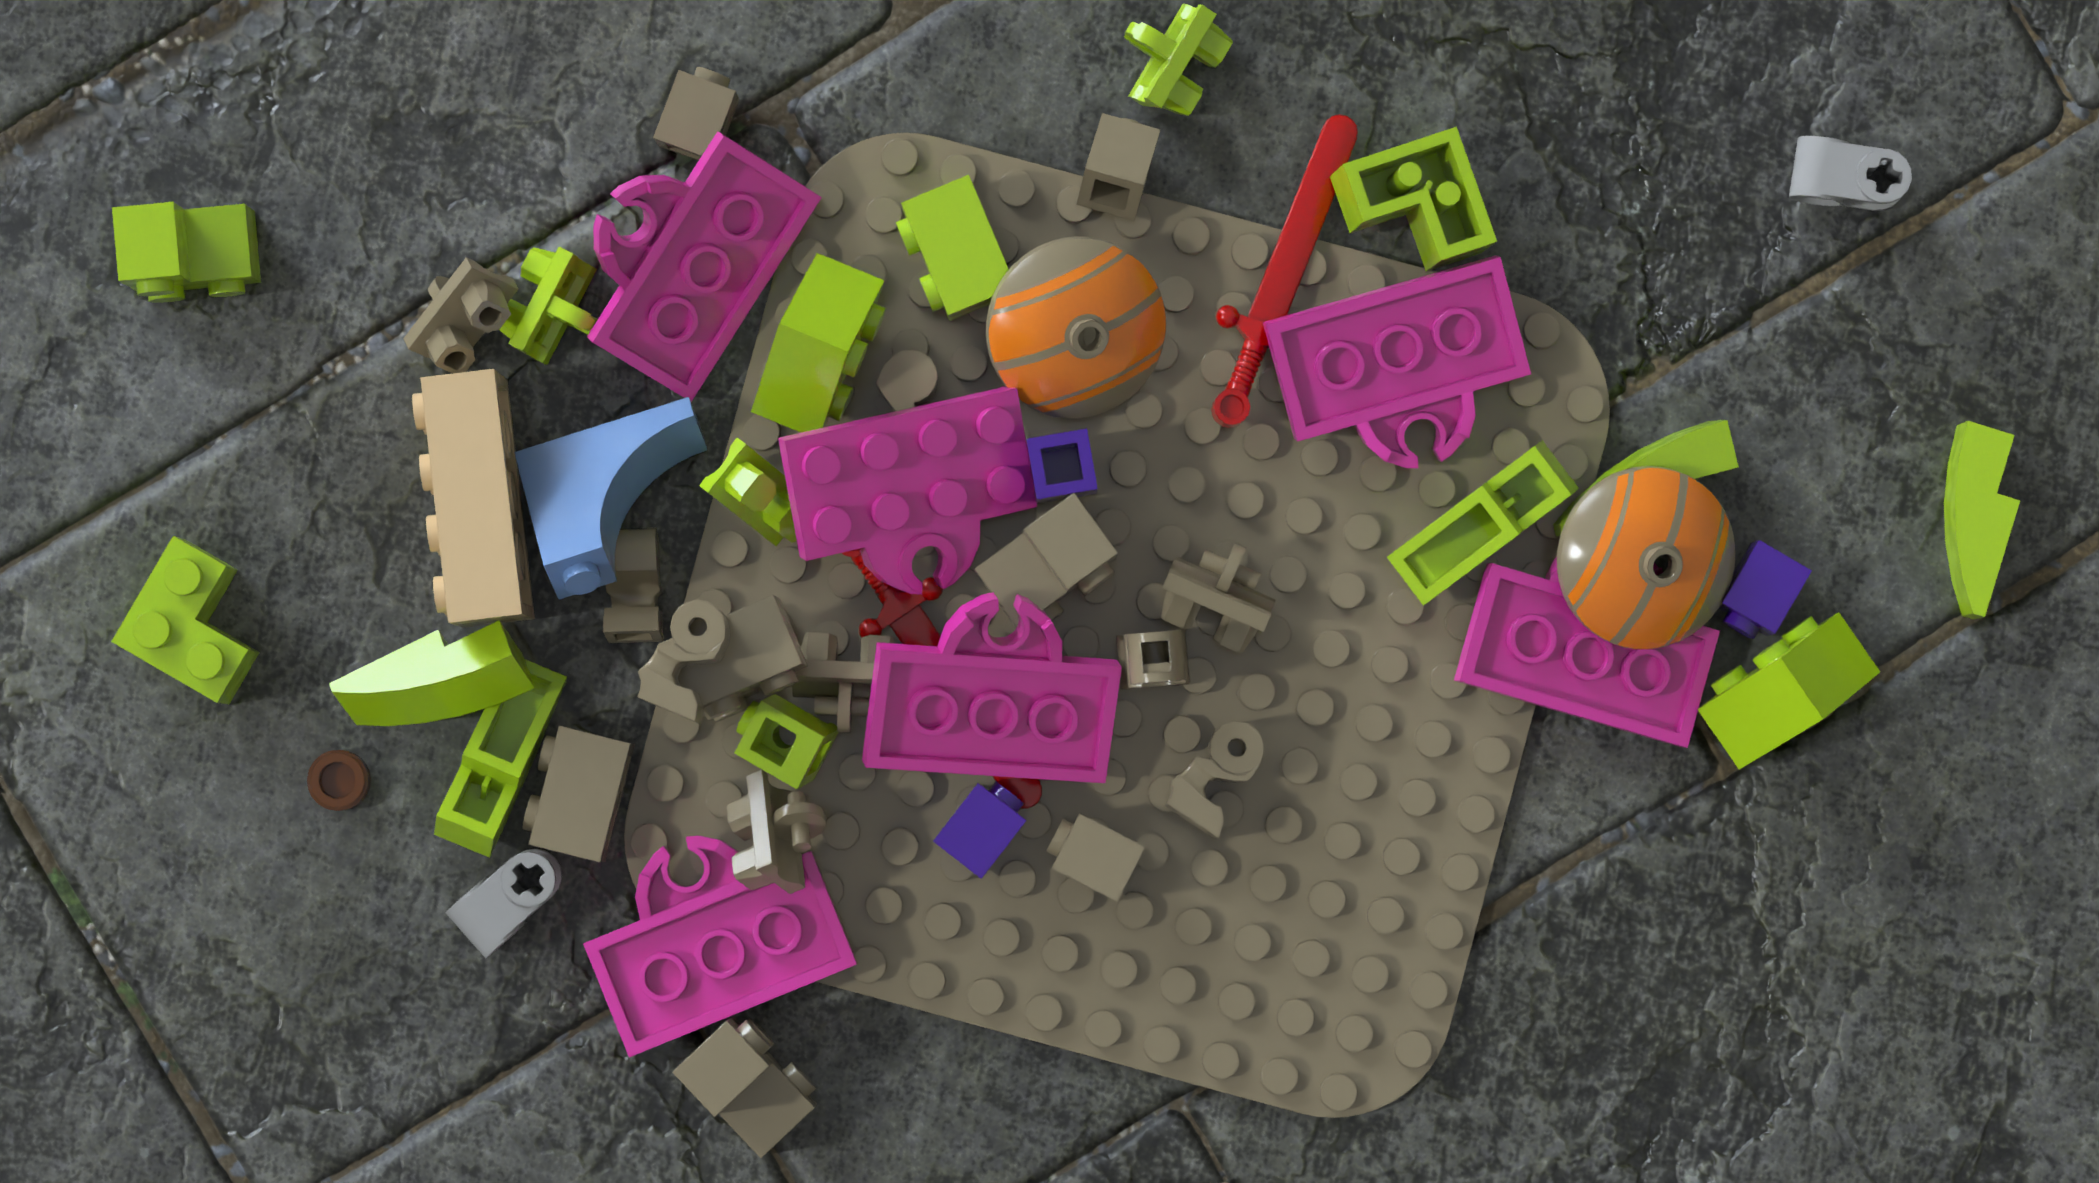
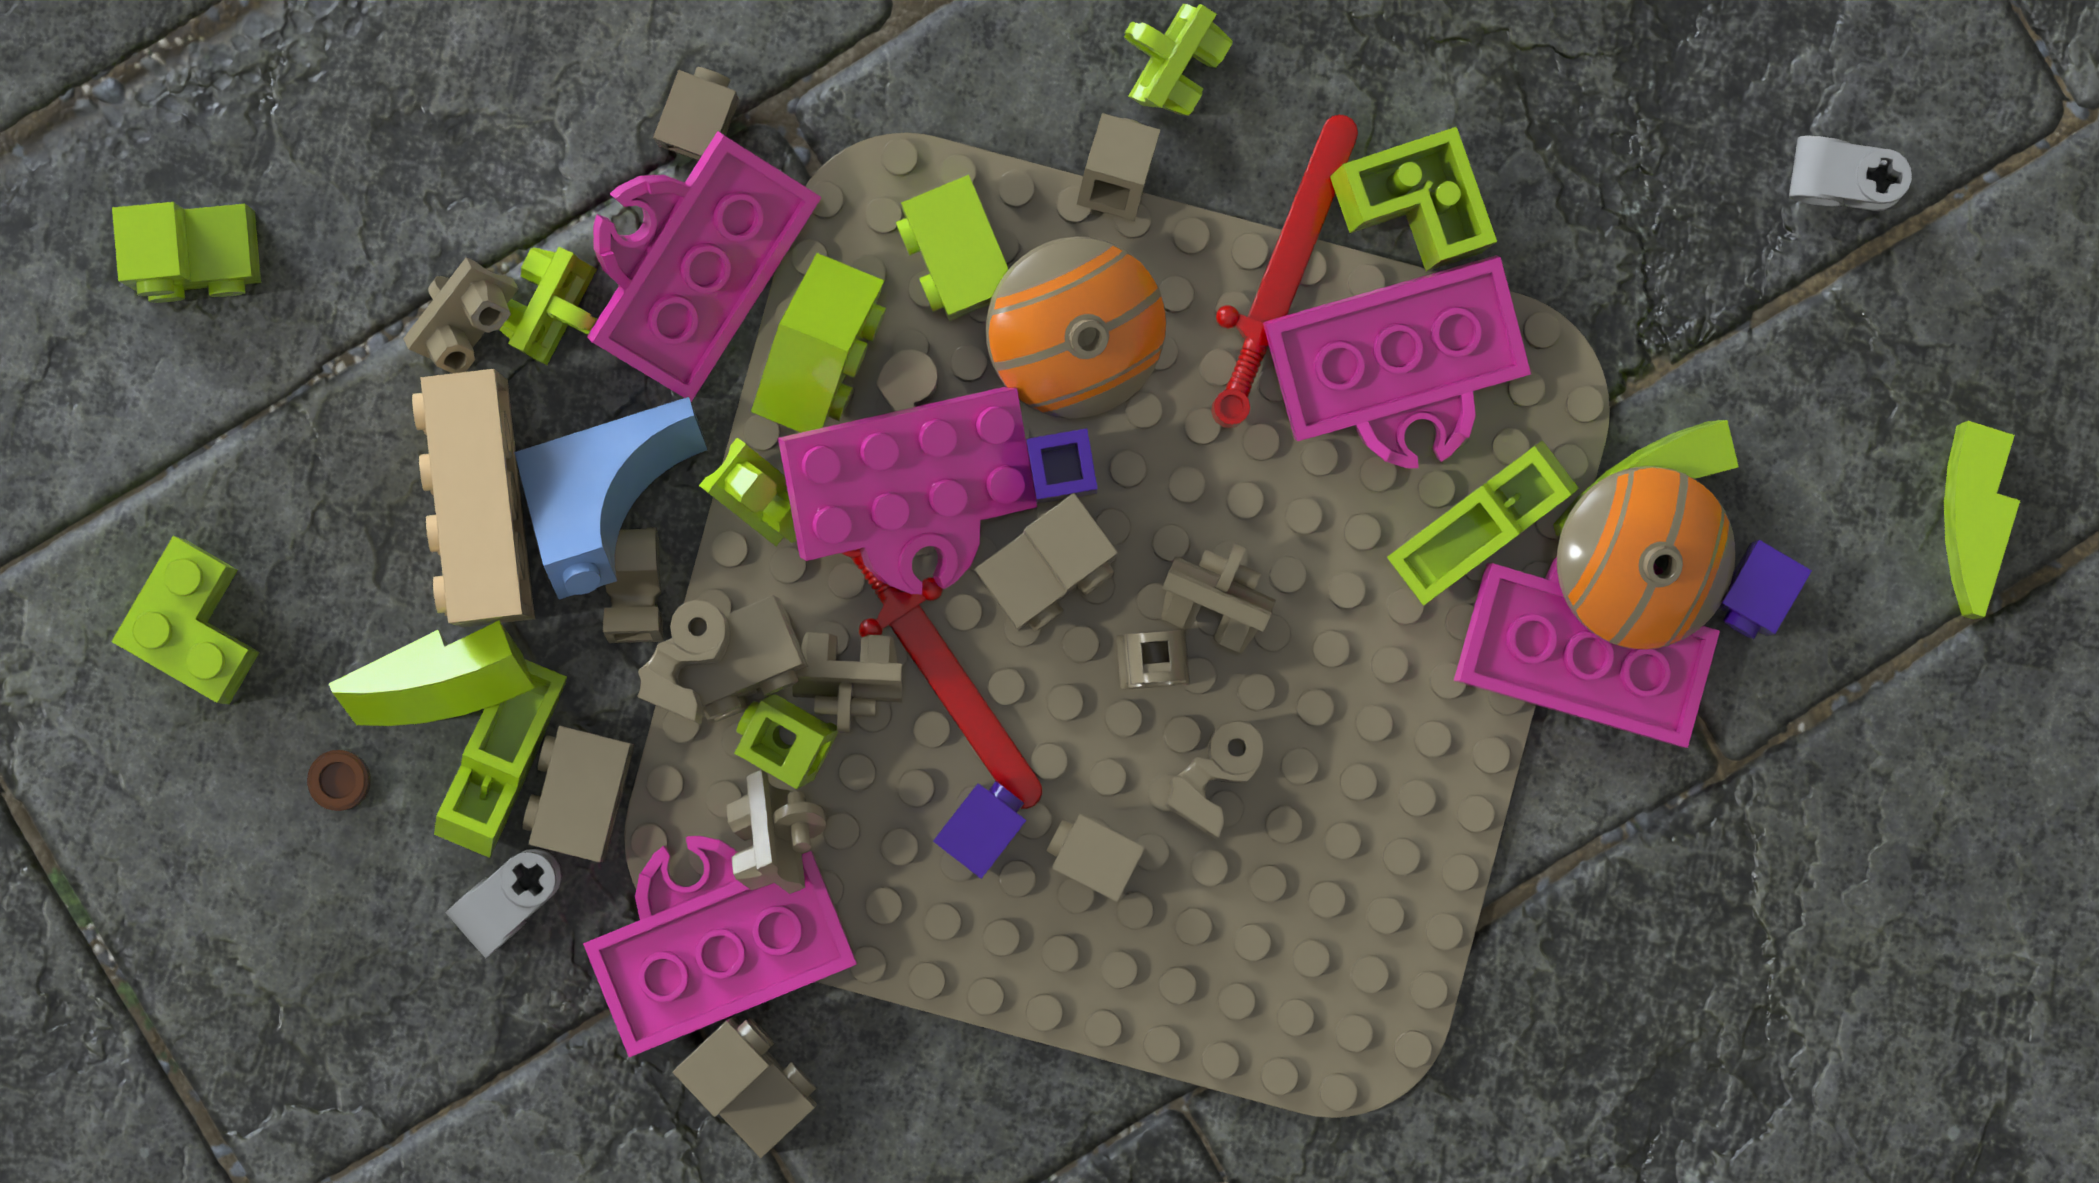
dark pink plate [862,592,1122,783] -> none
lime brick [1697,612,1880,770] -> none

